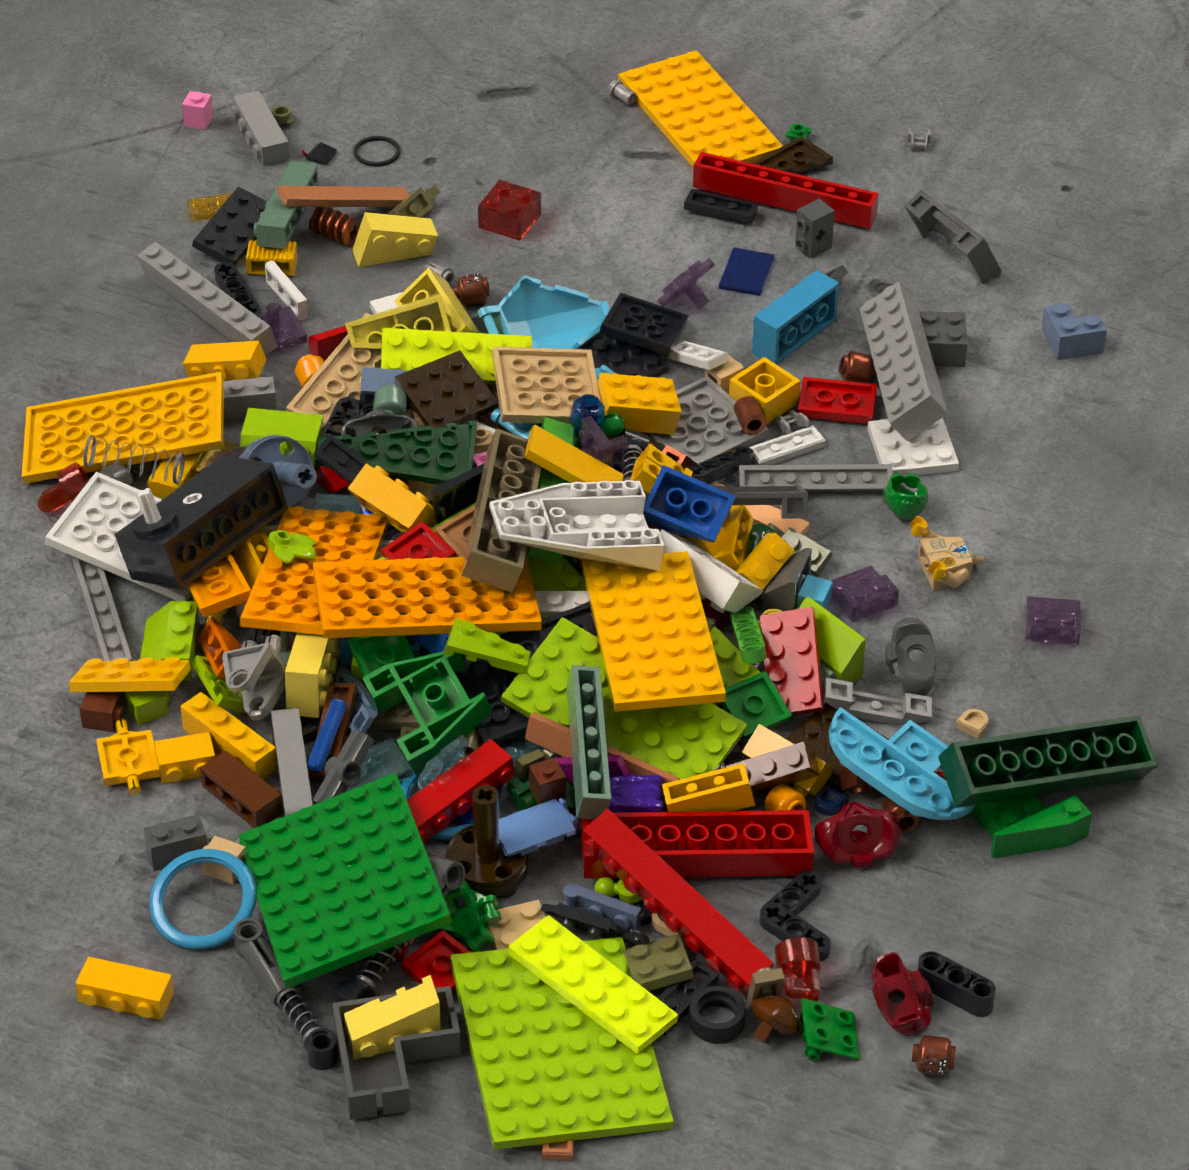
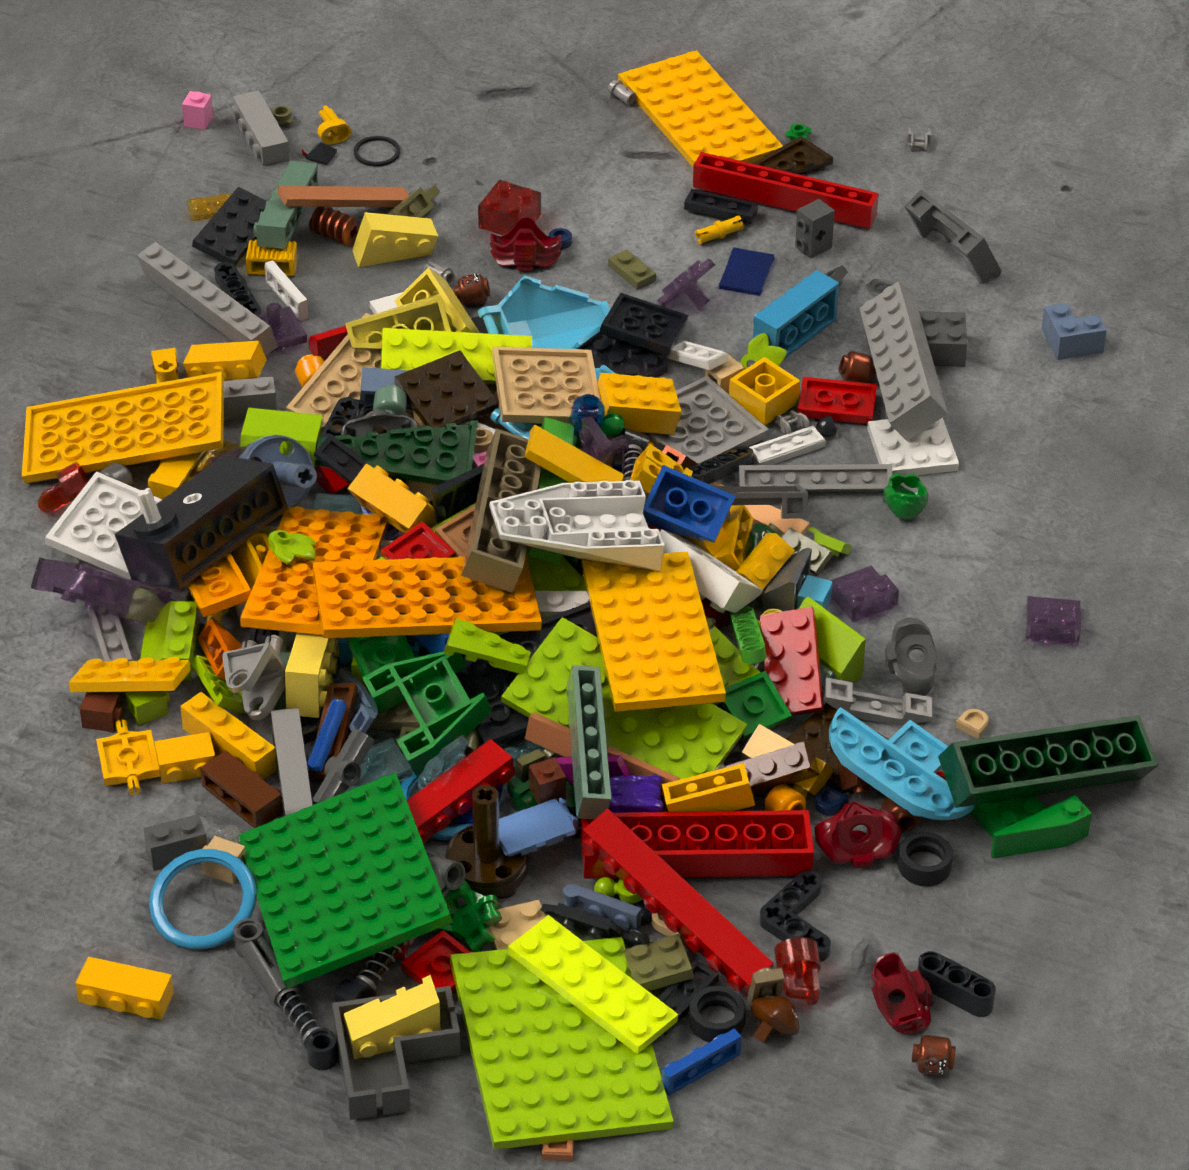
light grey piece [83,435,185,484] -> none
copper brick [733,396,766,435] -> none
green hinge [800,998,860,1061] -> none
tan torso [910,516,984,591] -> none
none -> windscreen [31,557,173,626]
none -> yellow piece [151,348,179,383]
none -> yellow piece [317,105,351,145]
none -> dark red piece [490,217,562,271]
none -> dark blue tile [549,228,572,250]
none -> olive plate [608,250,656,290]
none -> blue plate [661,1029,742,1096]
none -> yellow pin [695,216,744,245]
none -> lime plate [740,333,787,370]
none -> lime plate [807,527,852,557]
none -> black hinge [816,415,837,437]
none -> black tyre [898,832,953,886]

